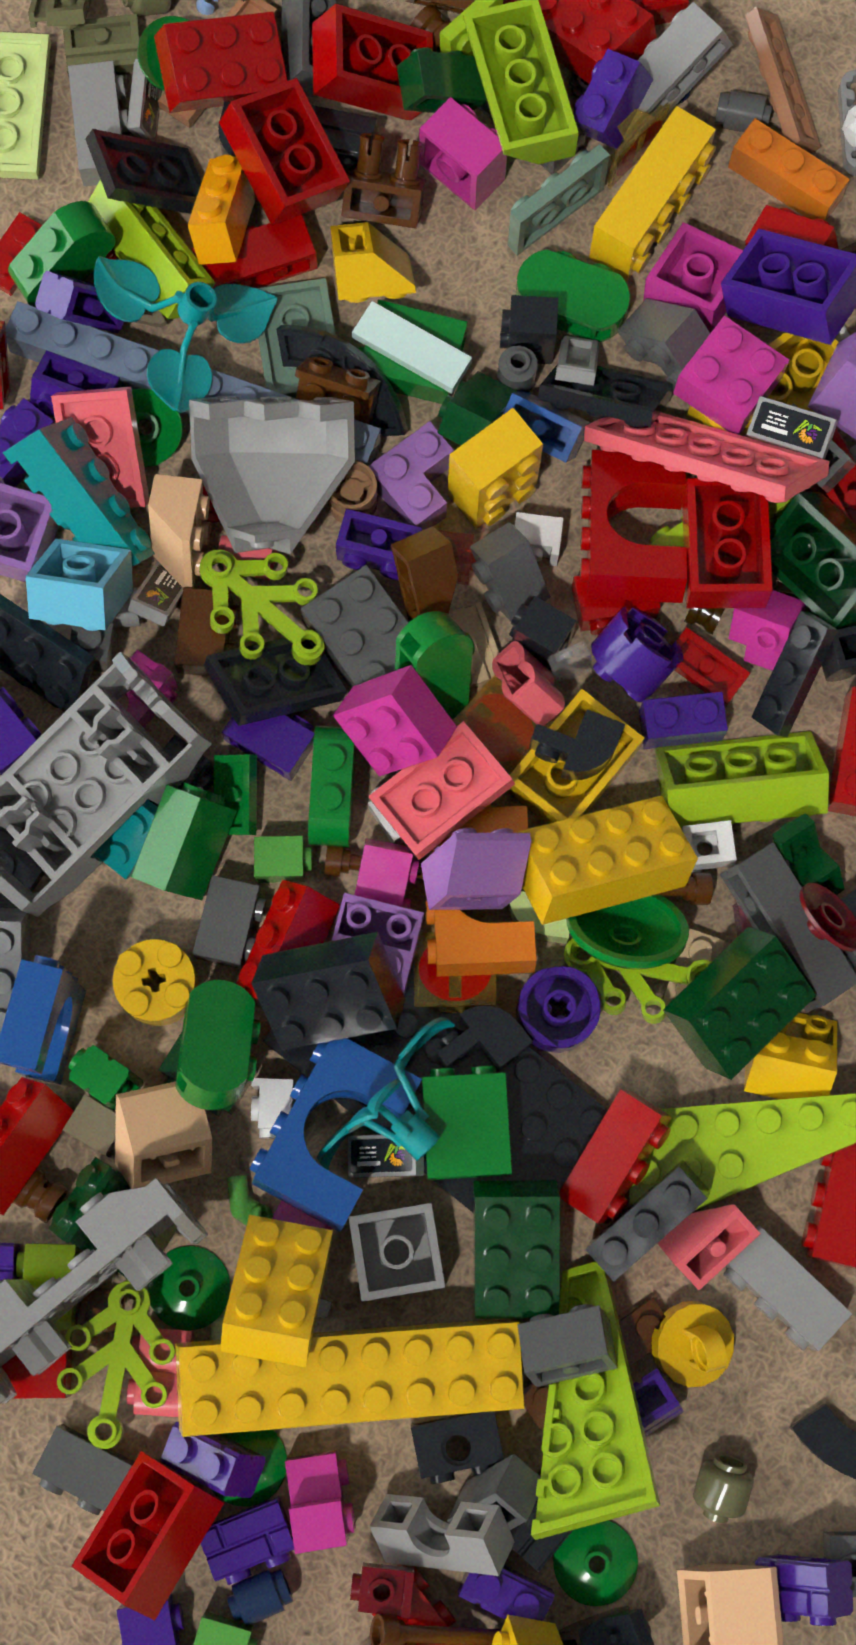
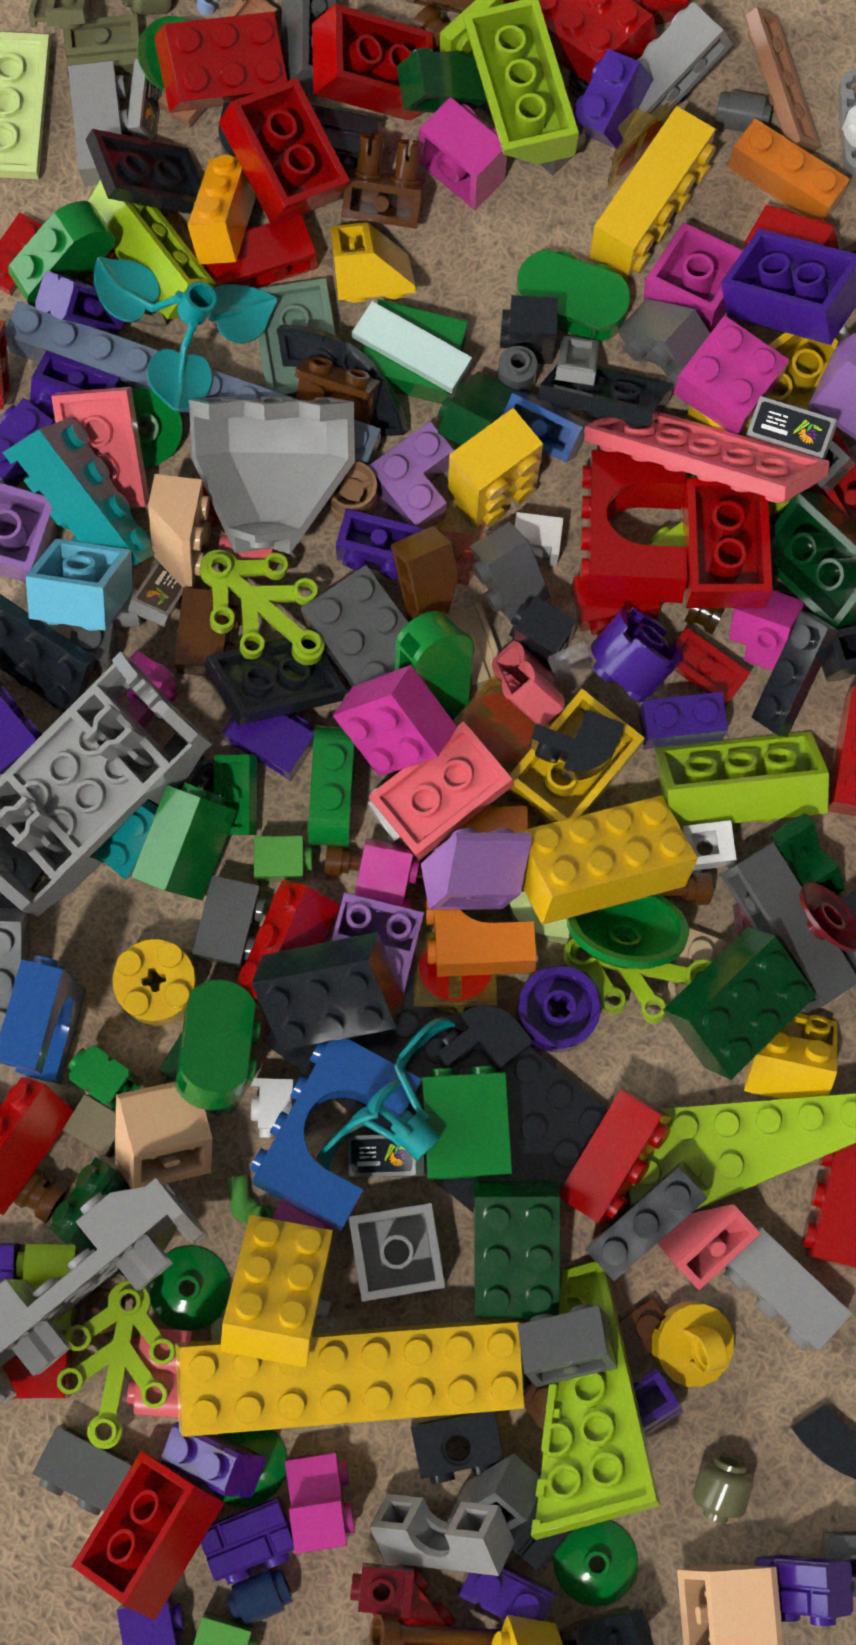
sand green plate [508,144,610,256] -> none

